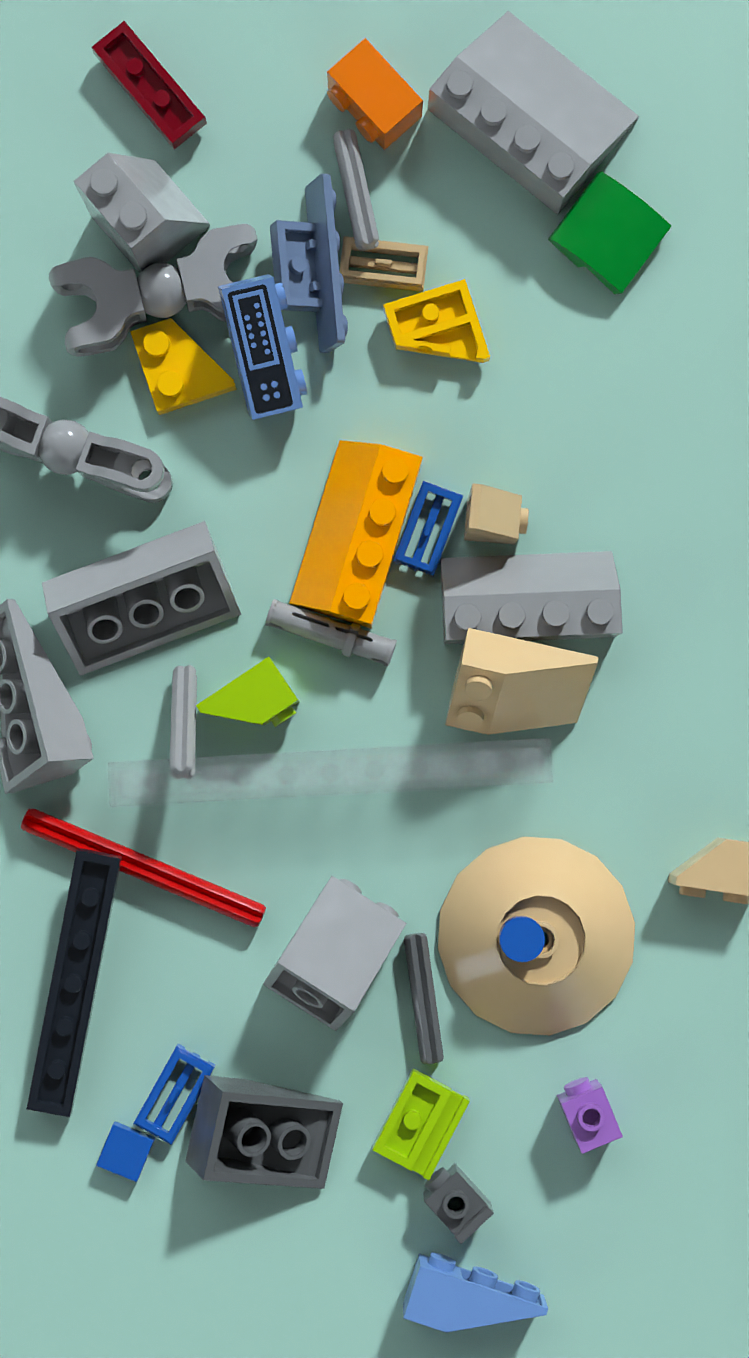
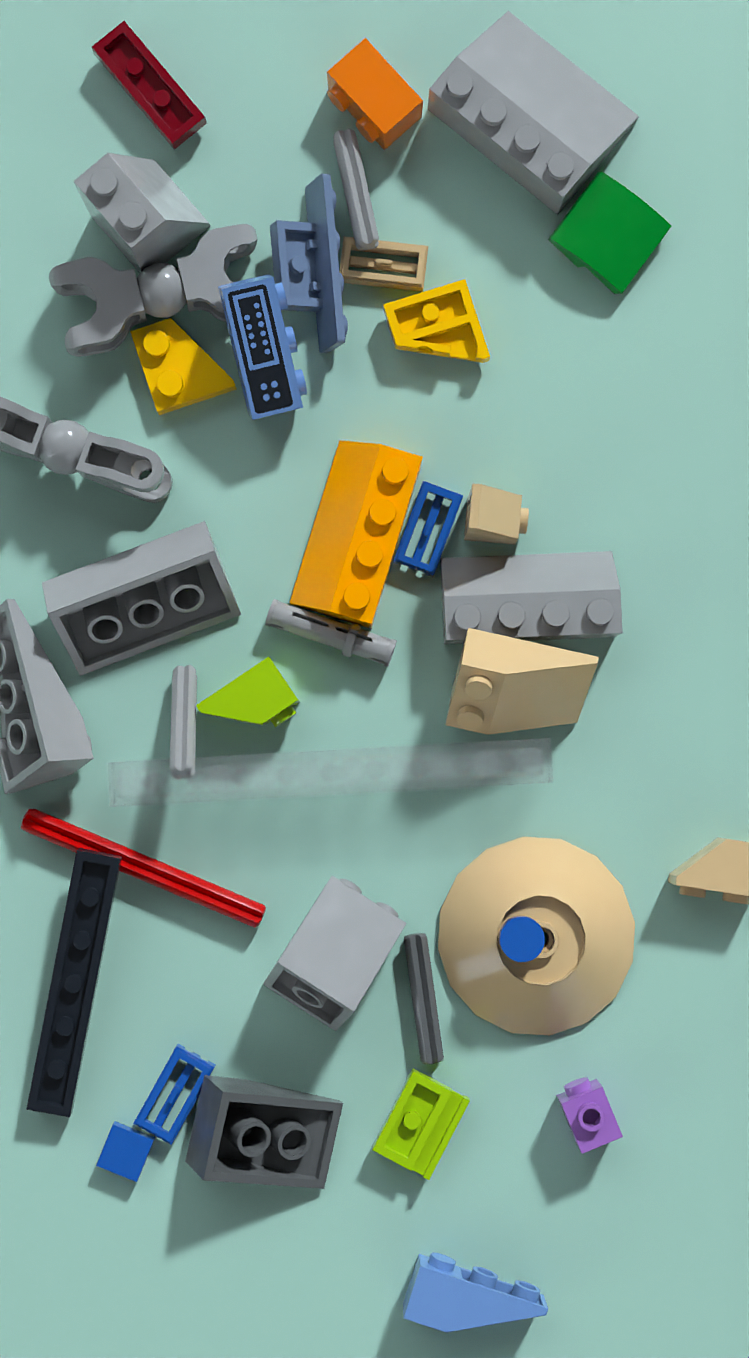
dark grey brick [423,1163,494,1244] -> none

